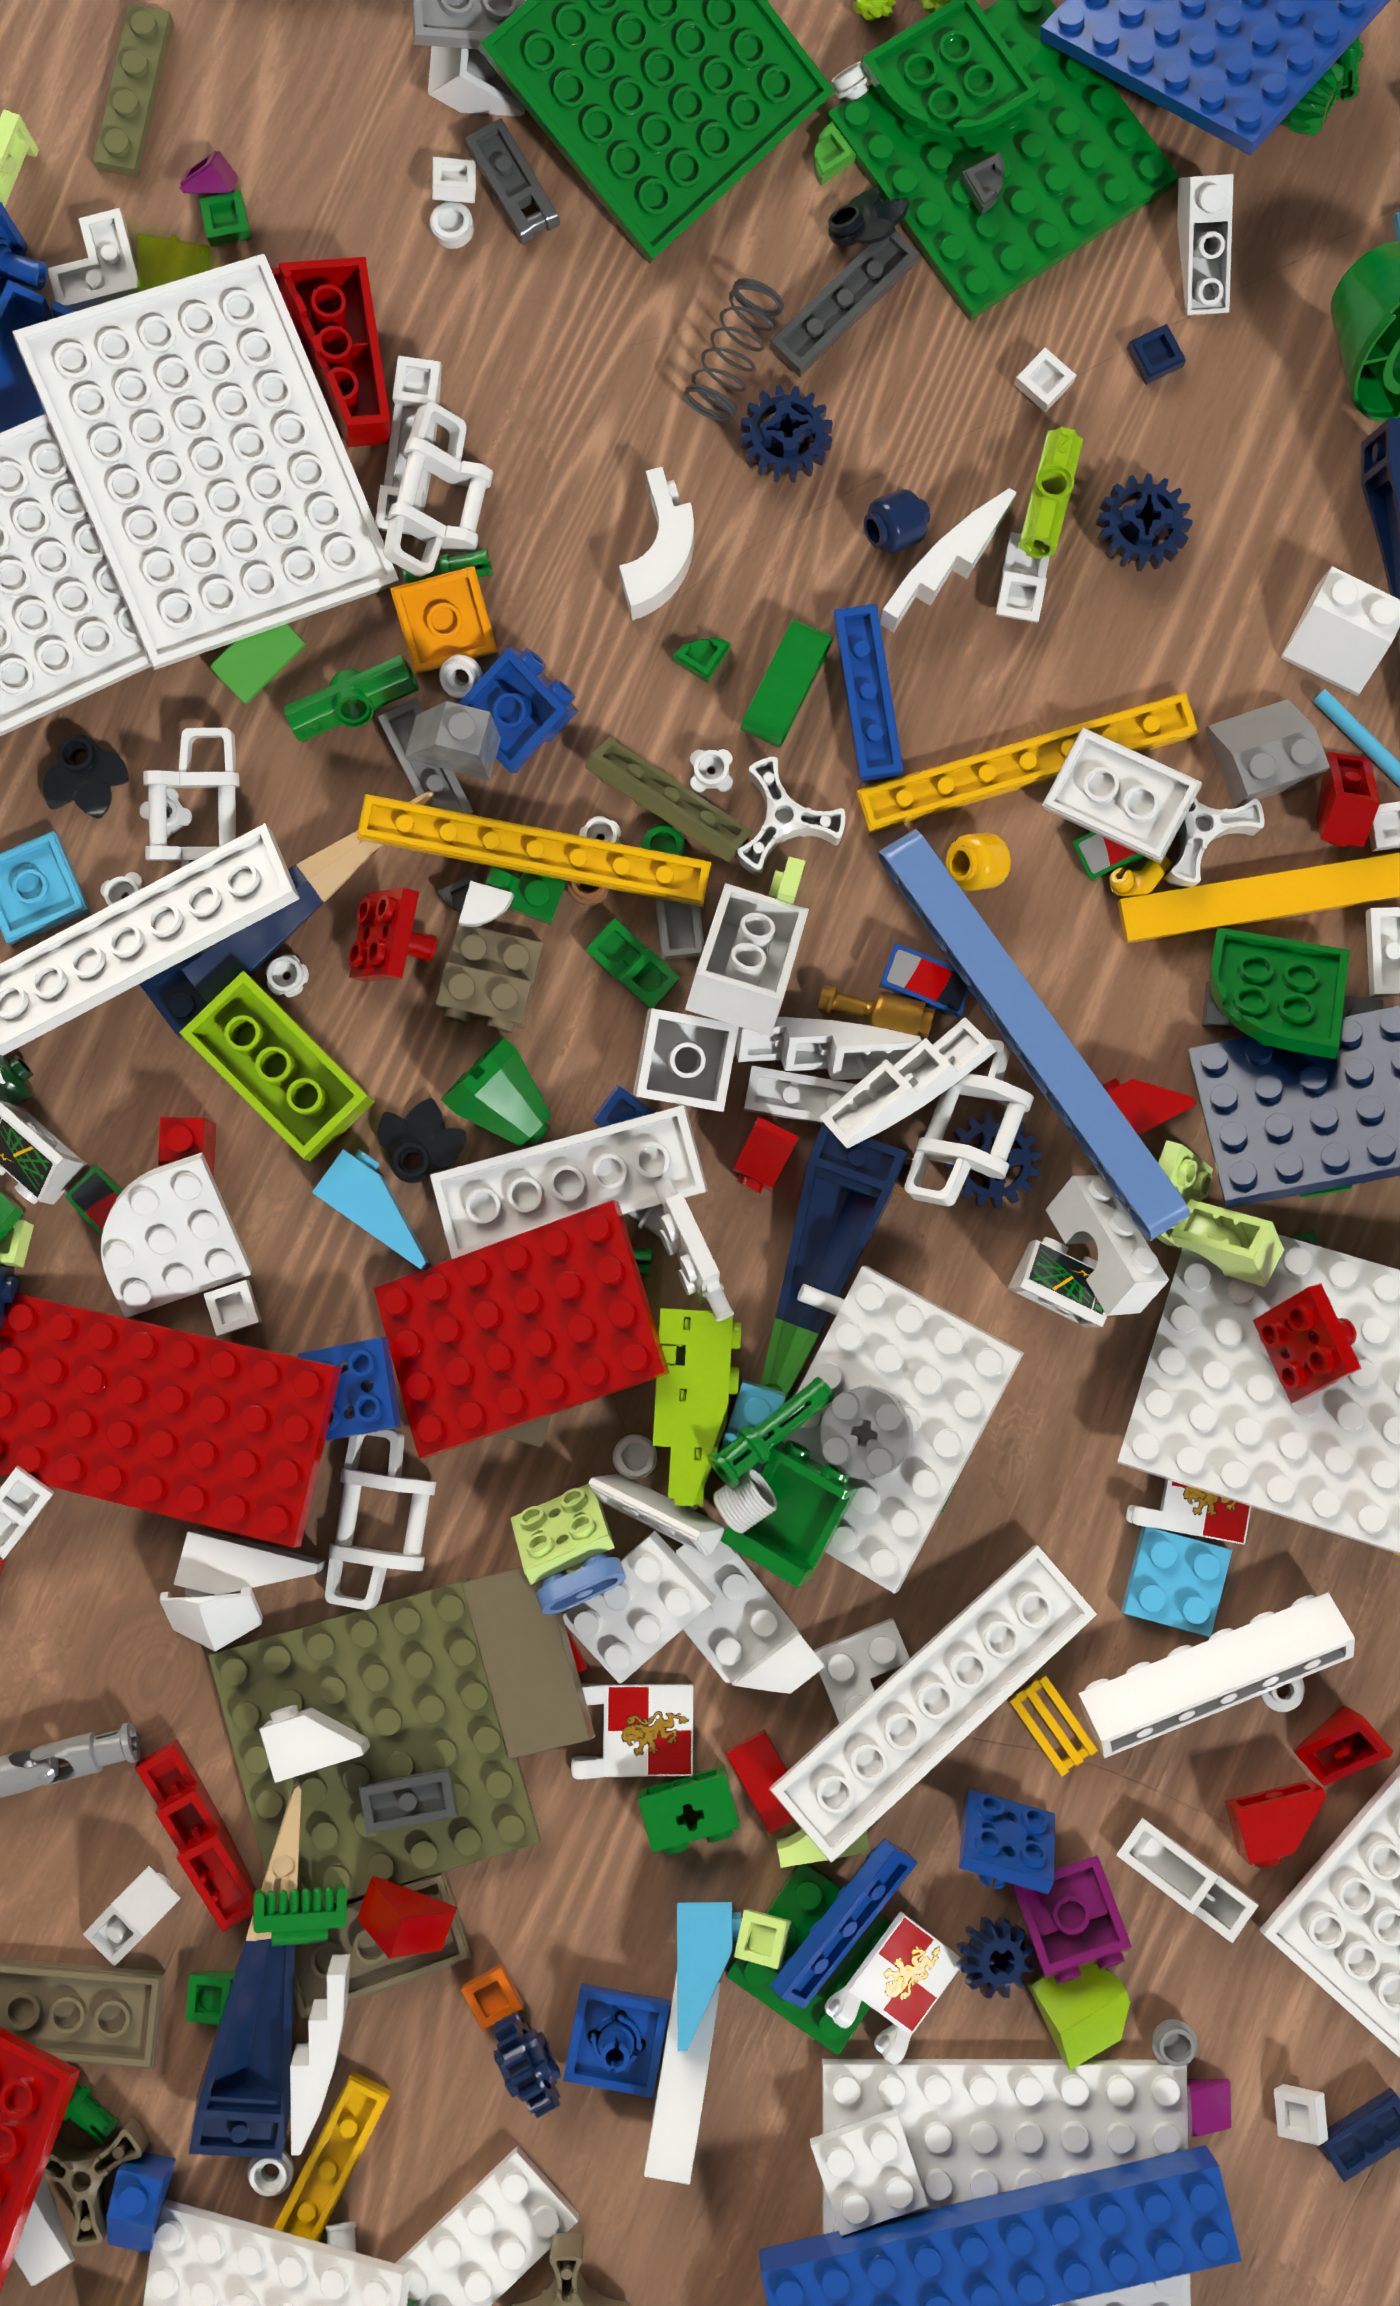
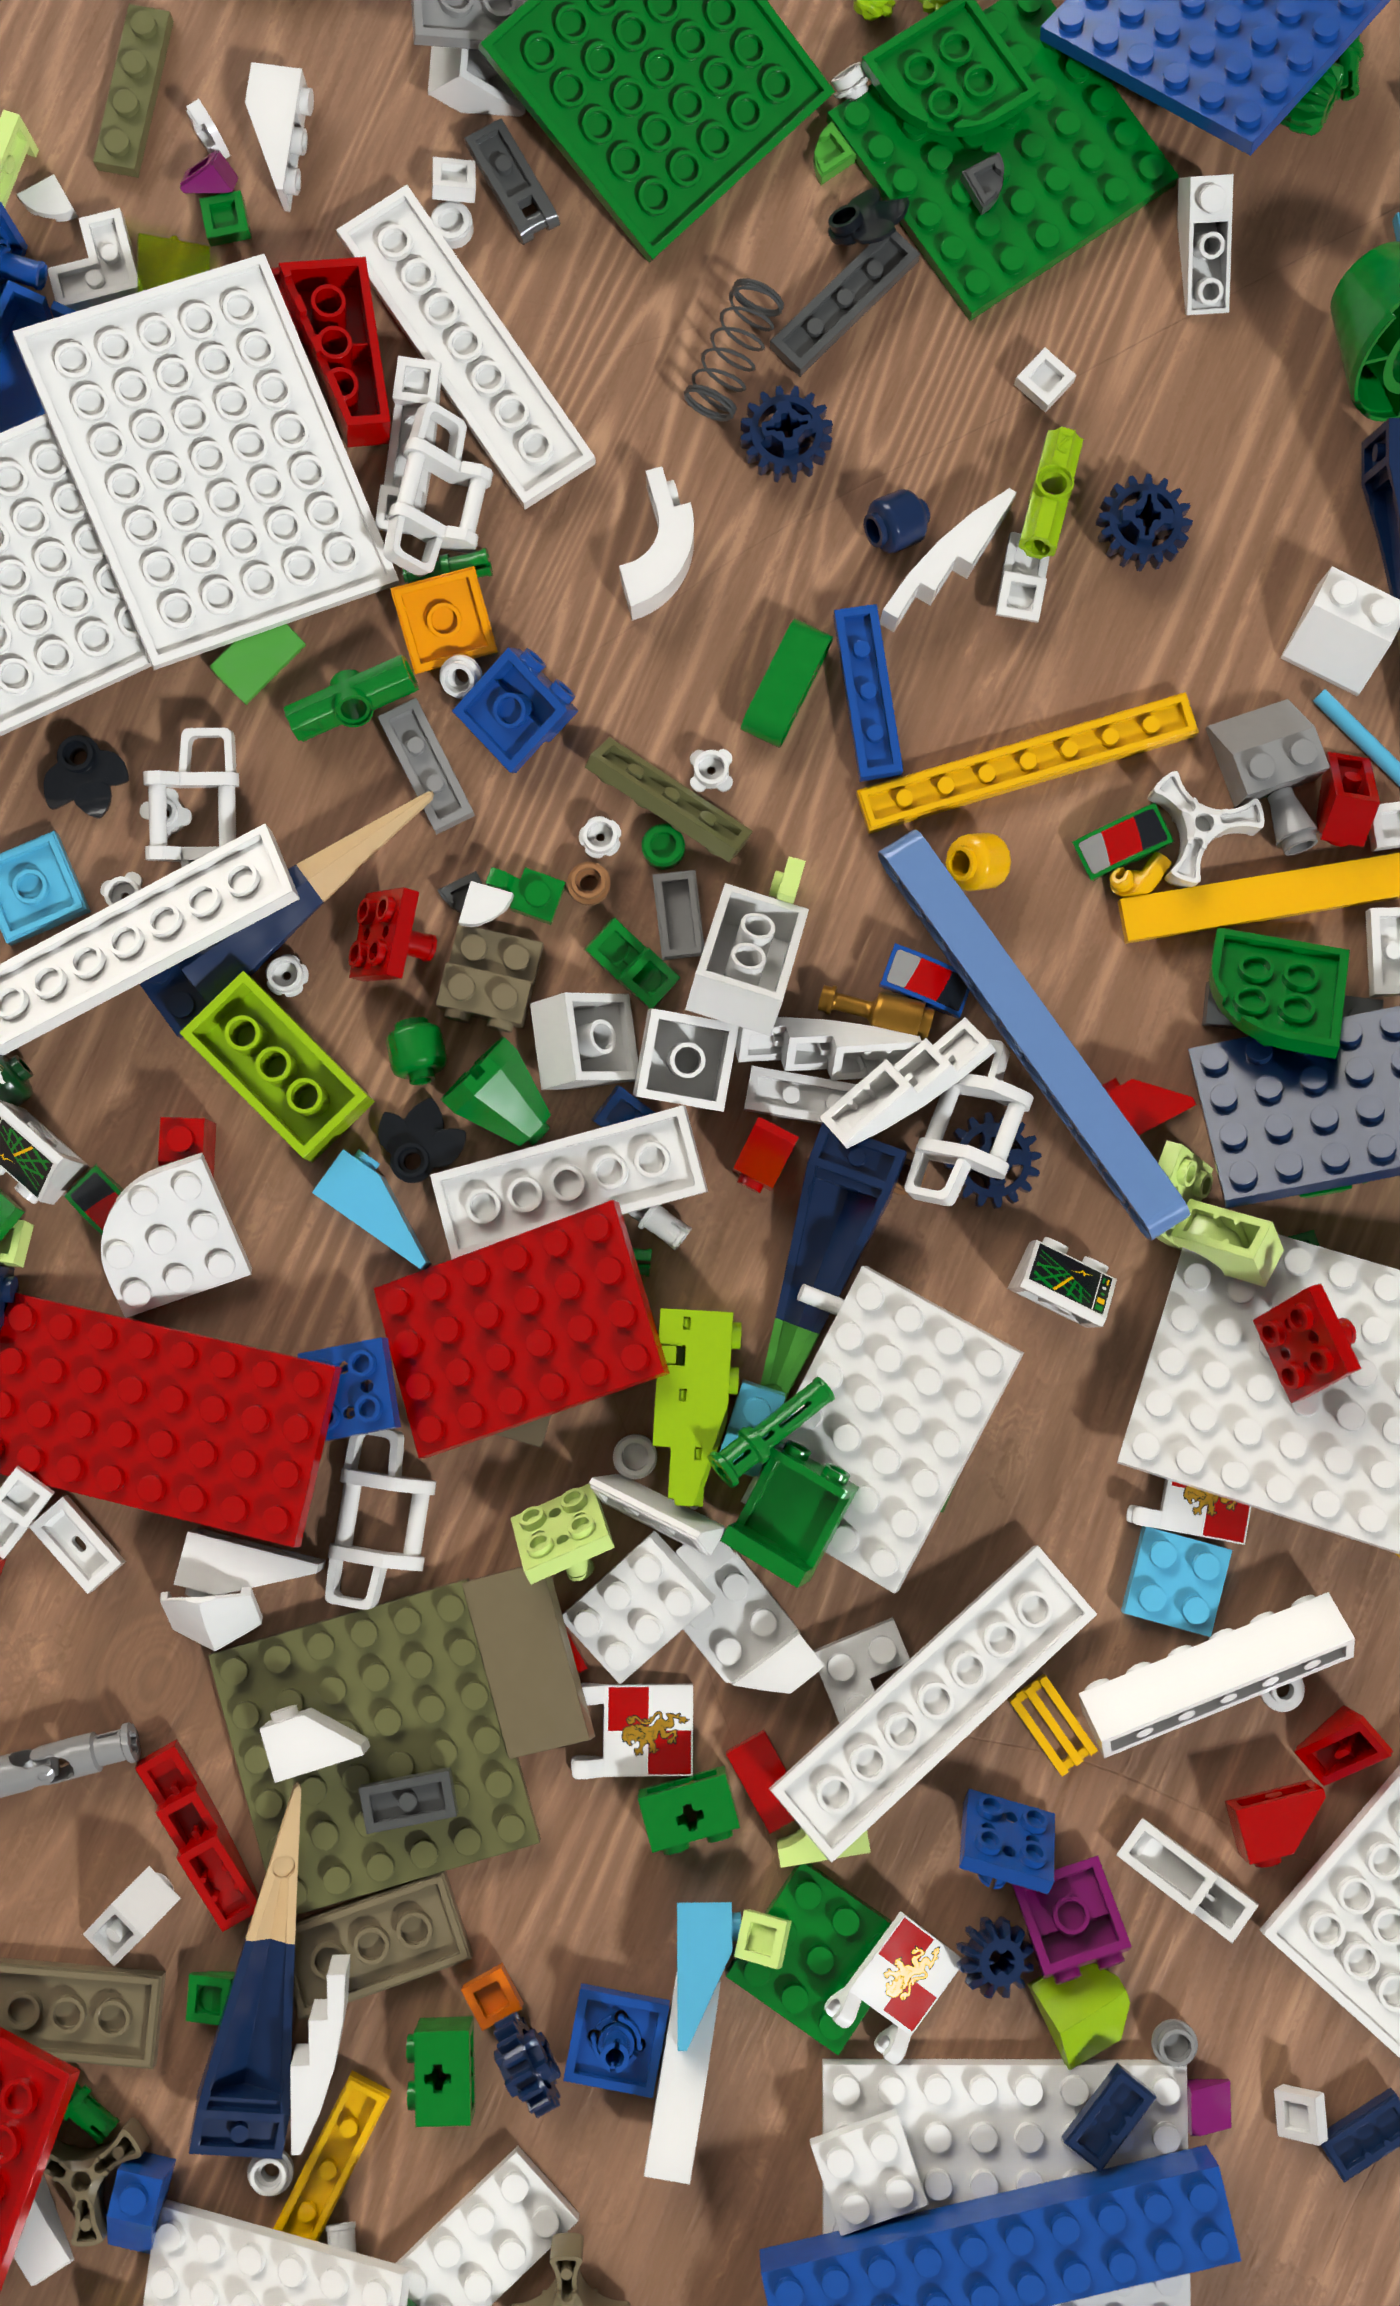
white plate [204,1280,262,1336] -> none
green piece [253,1884,347,1946] -> none
yellow tile [357,794,711,907] -> none
red slope [357,1875,457,1959] -> none
light grey slope [405,701,501,780] -> none
medium blue plate [536,1553,626,1615] -> none
white plate [653,1177,734,1322] -> none
green tile [672,638,731,683] -> none
white piece [714,1469,777,1534] -> none
white piece [736,757,846,876] -> none
blue plate [770,1838,918,2009] -> none
light grey plate [820,1386,913,1480] -> none
white tile [1042,727,1202,864] -> none
white arch [1046,1175,1169,1316] -> none
dark blue tile [1126,324,1186,385] -> none
none -> white tile [17,174,78,222]
none -> white piece [29,1495,126,1594]
none -> white tile [186,99,231,159]
none -> white slope [245,62,314,212]
none -> white plate [336,185,596,510]
none -> green head [386,1017,448,1085]
none -> green brick [406,2016,475,2127]
none -> white slope [530,992,638,1090]
none -> dark blue plate [1061,2062,1157,2172]
none -> light grey cone [1267,787,1319,856]

